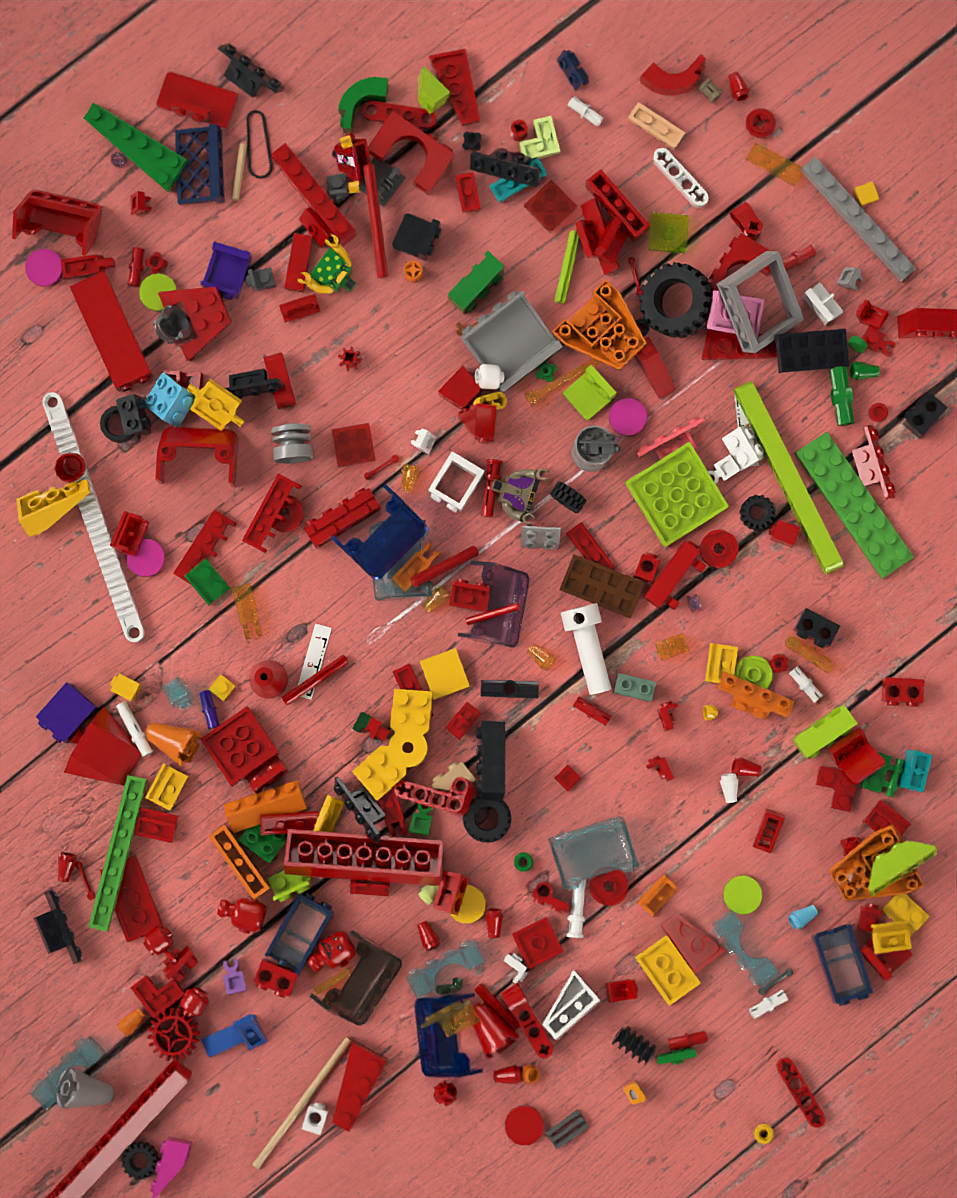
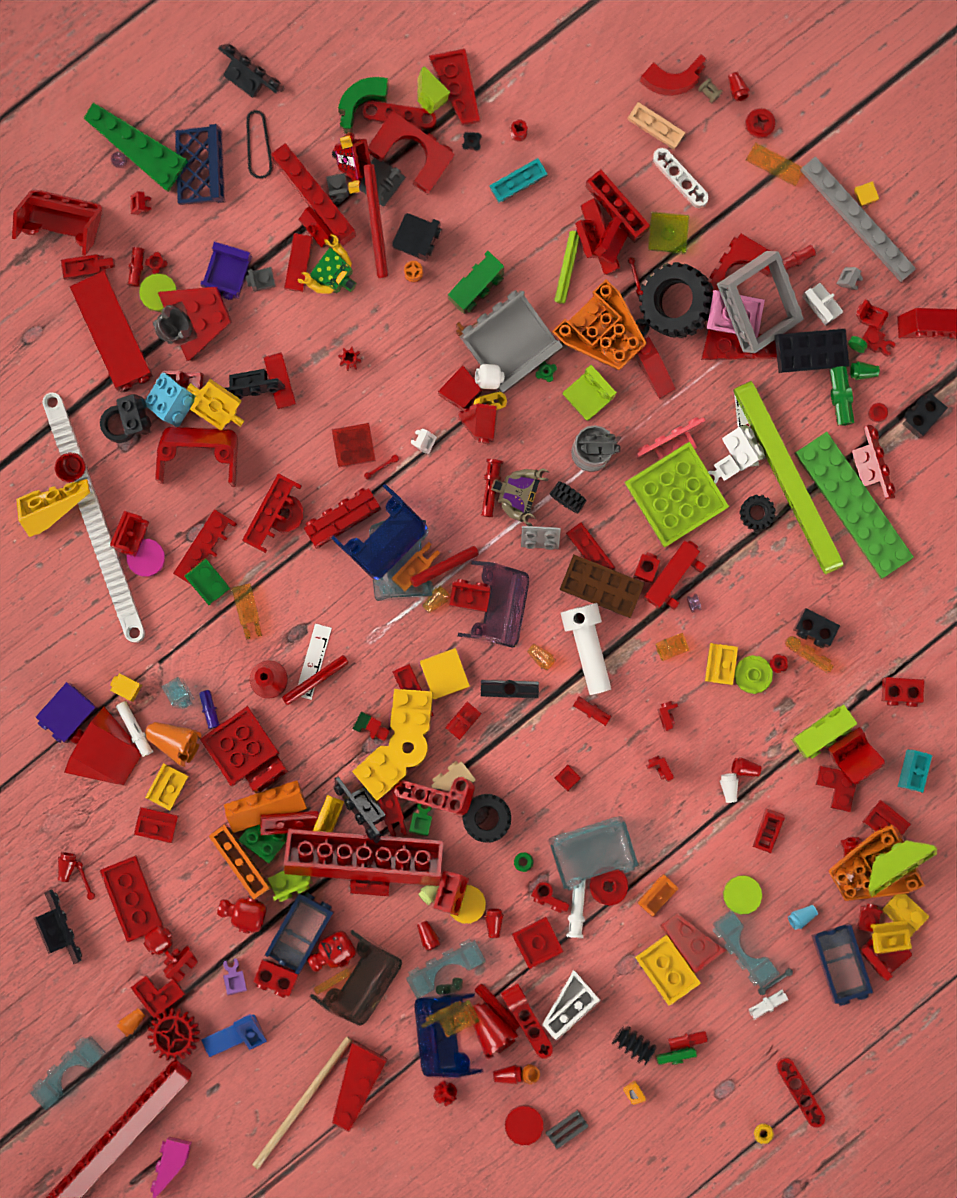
dark pink tile [25,249,62,287] -> none
light grey cone [56,1068,114,1109] -> none
bright green plate [88,775,148,932] -> none
black tyre [121,1141,159,1180] -> none
red bracket [156,72,238,128] -> none
red head [180,987,209,1017] -> none
yellow plate [209,674,236,701] -> none
tan bar [232,144,247,200] -> none
light grey wheel [271,423,314,464] -> none
red hinge [279,294,321,323] -> none
white brick [302,1102,329,1135] -> none
clear yellow cone [401,464,420,493] -> none
white window [428,452,485,513] -> none
red plate [455,172,481,214] -> none
red bar [466,602,520,625] -> none
black bracket [470,148,540,187] -> none
black brick [476,720,505,801] -> none
white bracket [503,953,528,984] -> none
yellowish green plate [519,116,560,161] -> none
clear red plate [524,180,577,233] -> none
clear yellow piece [525,358,601,407] -> none
dark blue hinge [557,50,590,91] -> none
white axle [568,96,603,126] -> none
red bracket [606,979,638,1003] -> none
dark pink tile [609,398,647,436] -> none
sand green hinge [613,673,656,702] -> none
red plate [700,530,739,568] -> none
yellow hinge [703,705,718,721] -> none
orange bracket [717,672,795,720] -> none
red piece [730,202,763,240] -> none
red brick [769,520,800,548] -> none
white pin [788,666,823,703] -> none
green plate [861,752,904,798] -> none

